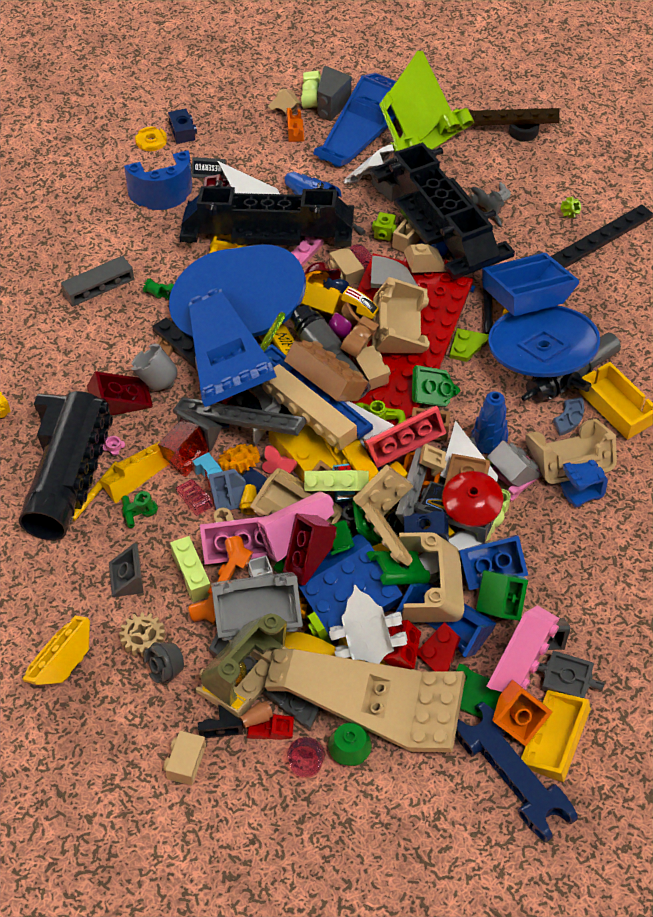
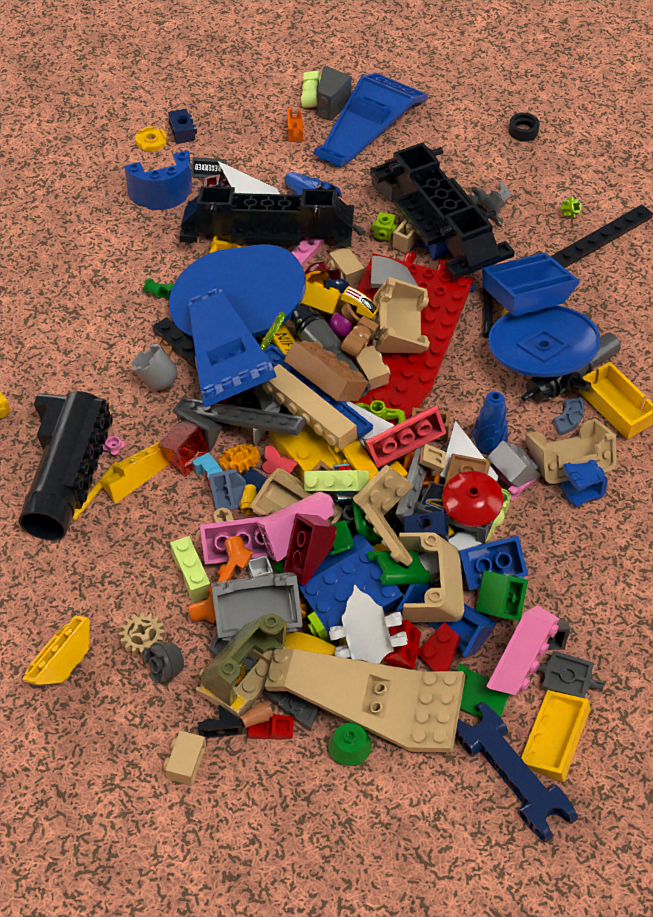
dark grey brick [60,256,134,307] -> none
dark red slope [87,371,153,416] -> none
dark grey slope [109,543,144,597] -> none
green piece [121,491,158,528] -> none
clear pink slope [175,479,213,516] -> none
tan brick [268,89,301,114] -> none
clear pink hair [287,737,326,777] -> none
white slope [344,144,394,184] -> none
clear pink plate [350,244,372,272] -> none
lime panel [379,51,474,152] -> none
tan slope [404,244,446,273] -> none
green tile [412,365,461,407] -> none
lime wing [449,328,489,362] -> none
dark brown plate [469,108,560,126] -> none
orange slope [493,679,553,746] -> none

